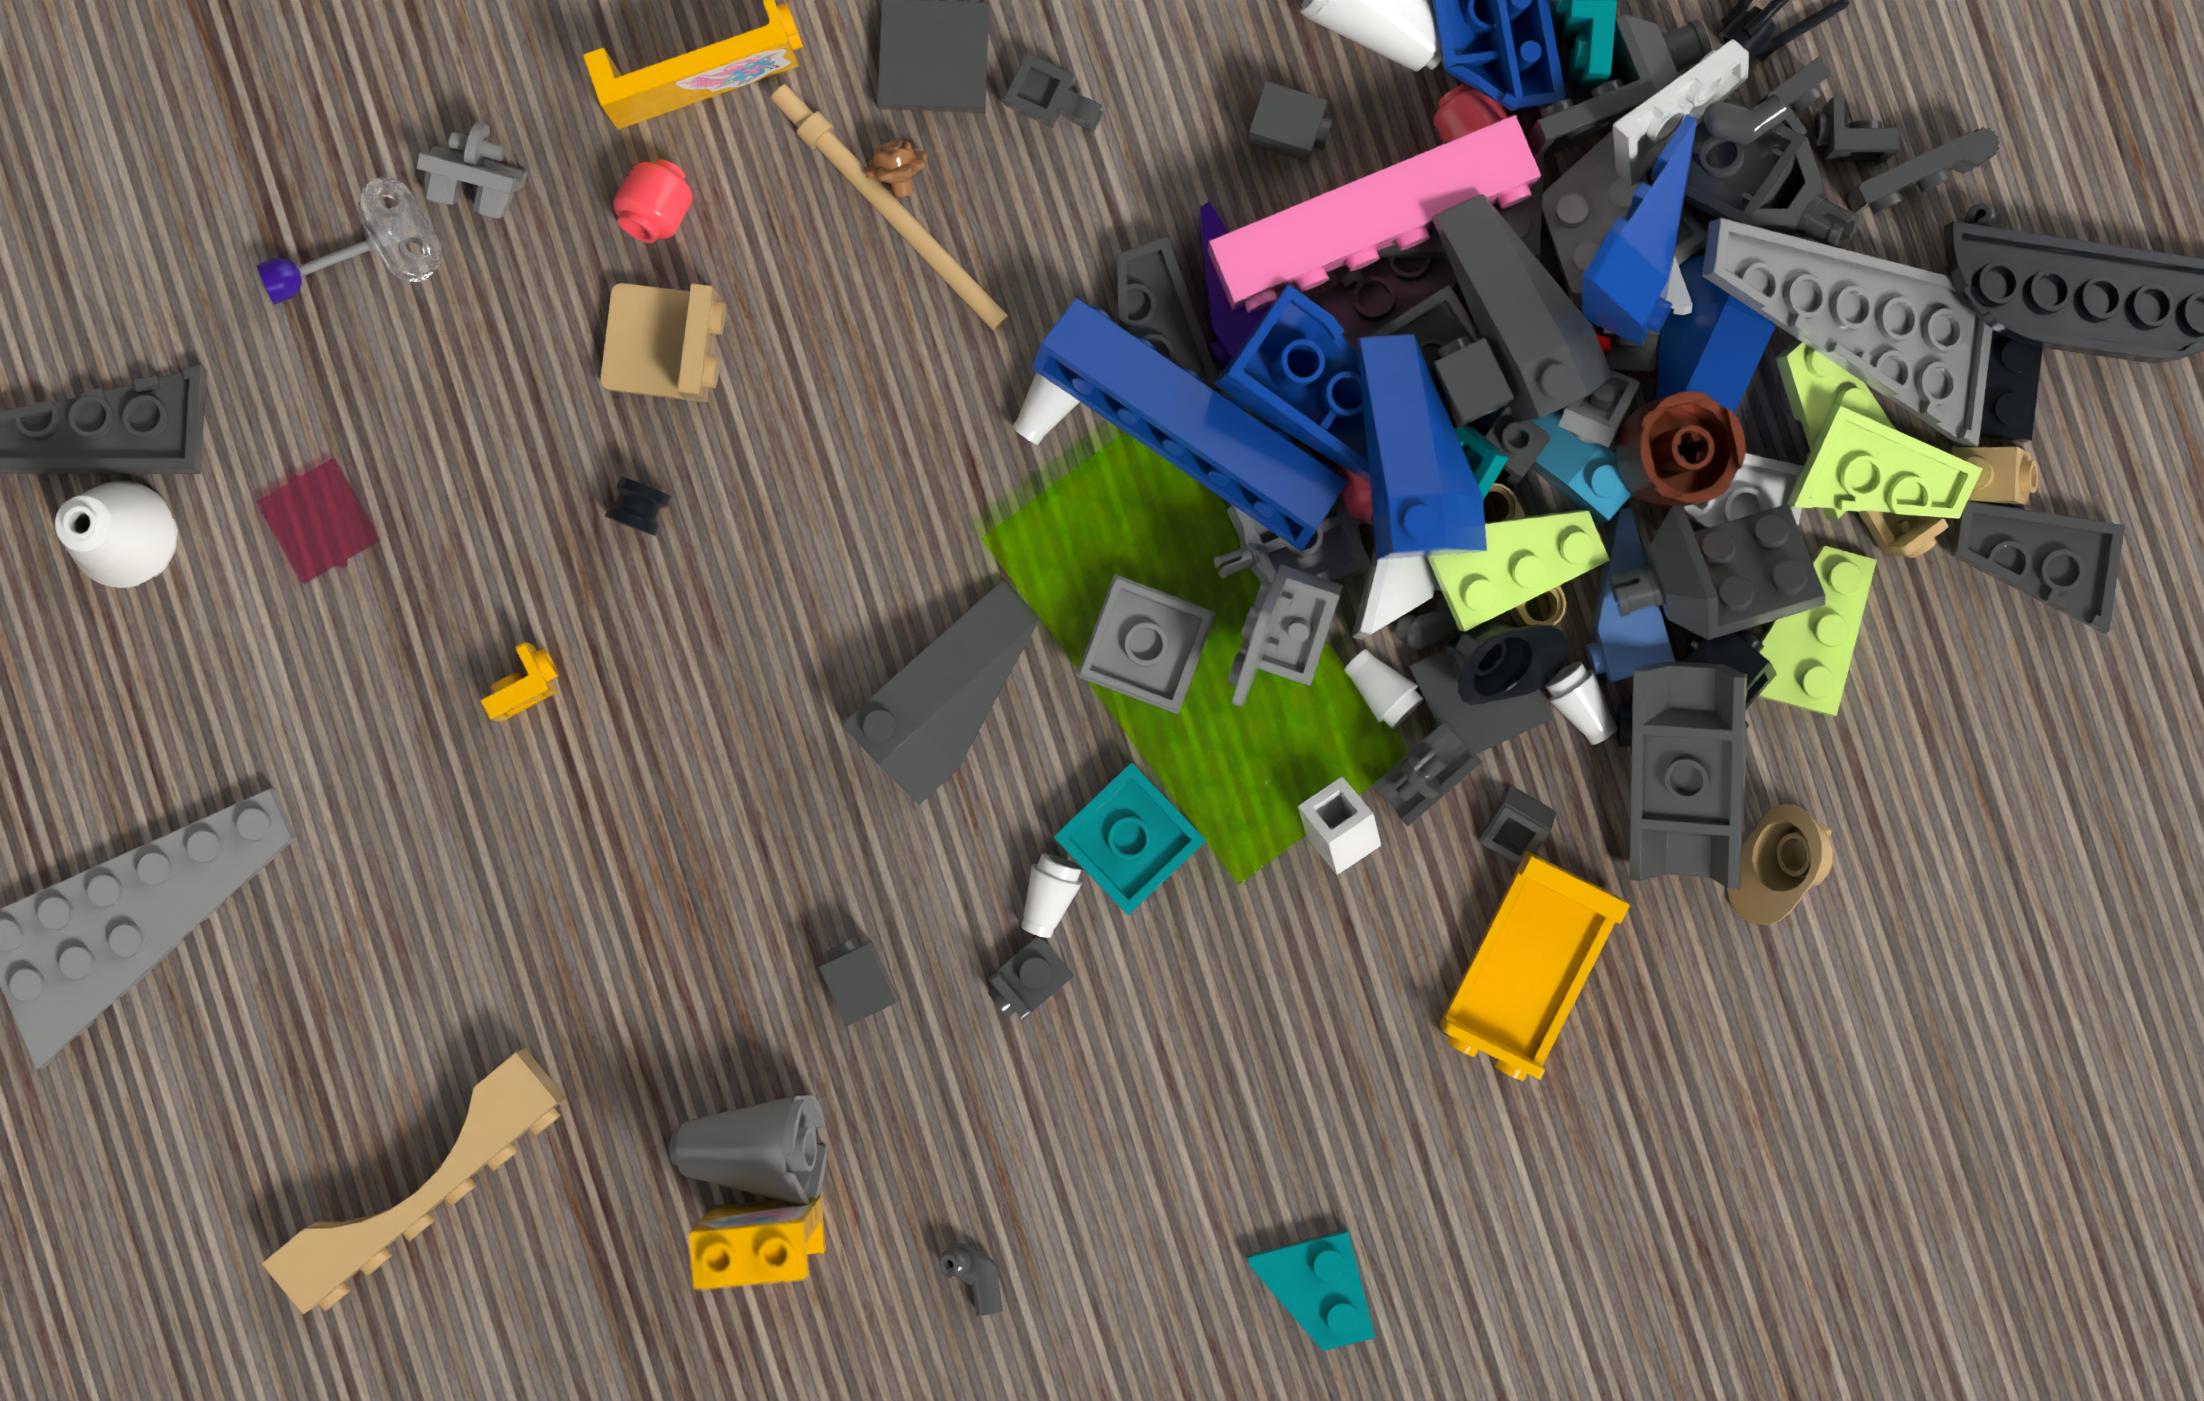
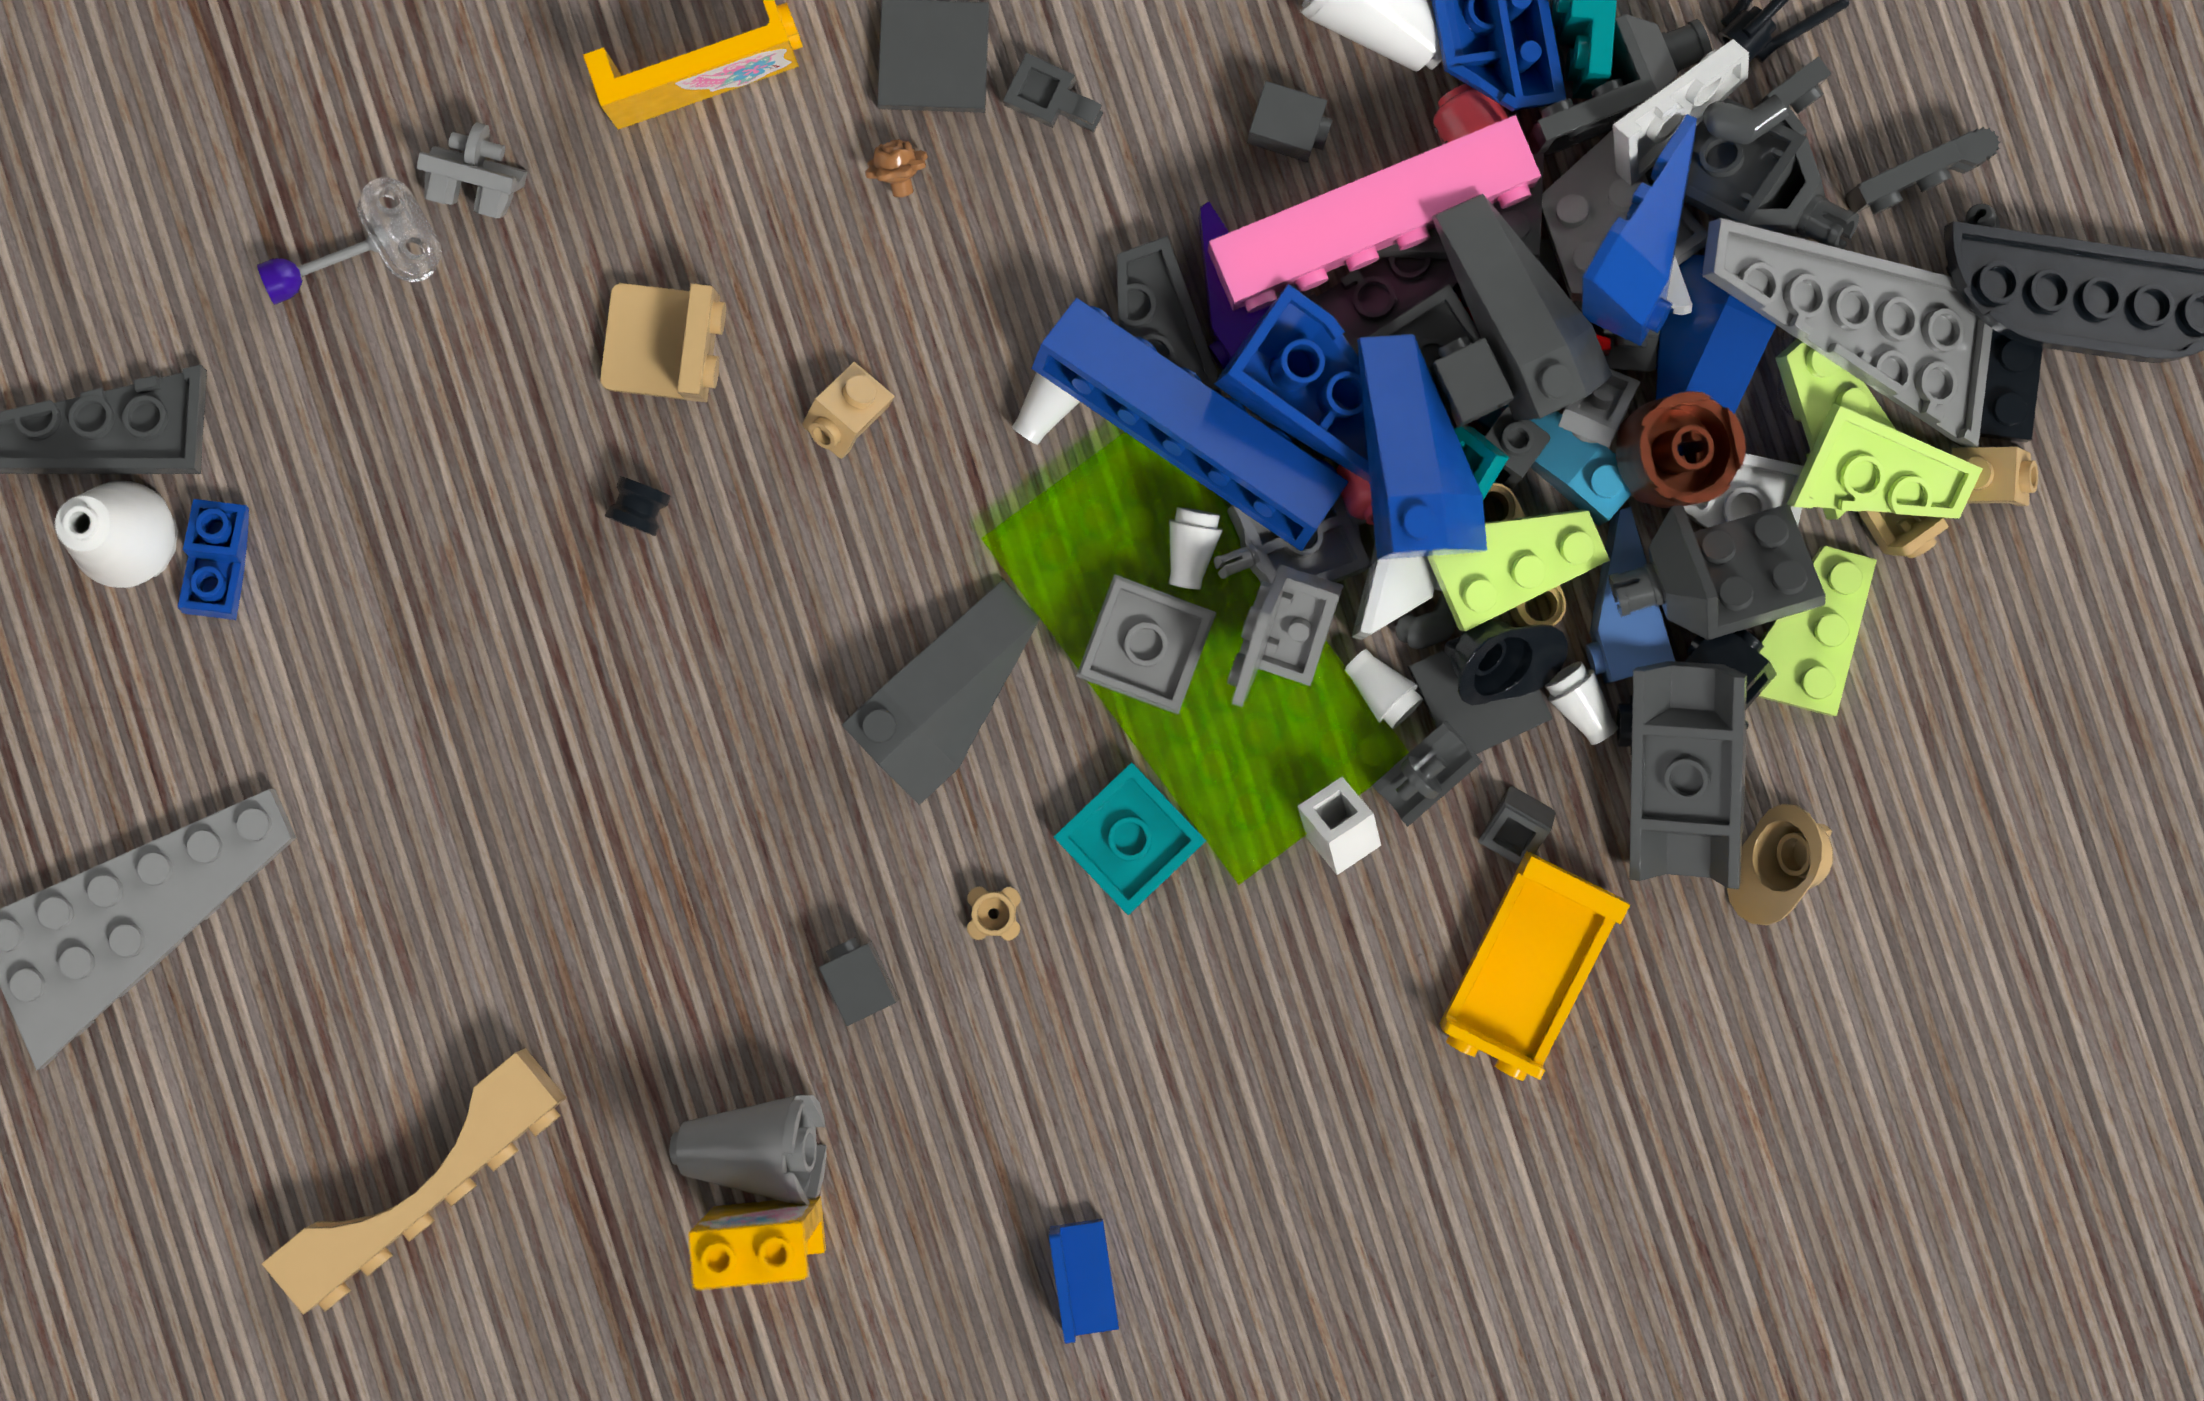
clear pink piece [256,458,381,584] -> none
yellow bracket [481,642,559,722] -> none
coral head [613,159,693,243] -> none
tan bar [770,84,1009,331] -> none
dark grey arm [939,1244,1003,1315] -> none
dark grey bracket [988,936,1074,1020] -> none
white cone [1021,853,1082,938] -> none
teal wing [1246,1229,1375,1351] -> none
dark grey bracket [1813,97,1900,162] -> none
dark grey wing [1951,501,2125,633] -> none
none -> blue slope [178,499,249,620]
none -> tan bracket [802,361,895,459]
none -> tan plate [967,887,1021,941]
none -> blue panel [1049,1218,1119,1344]
none -> white cone [1169,507,1223,590]

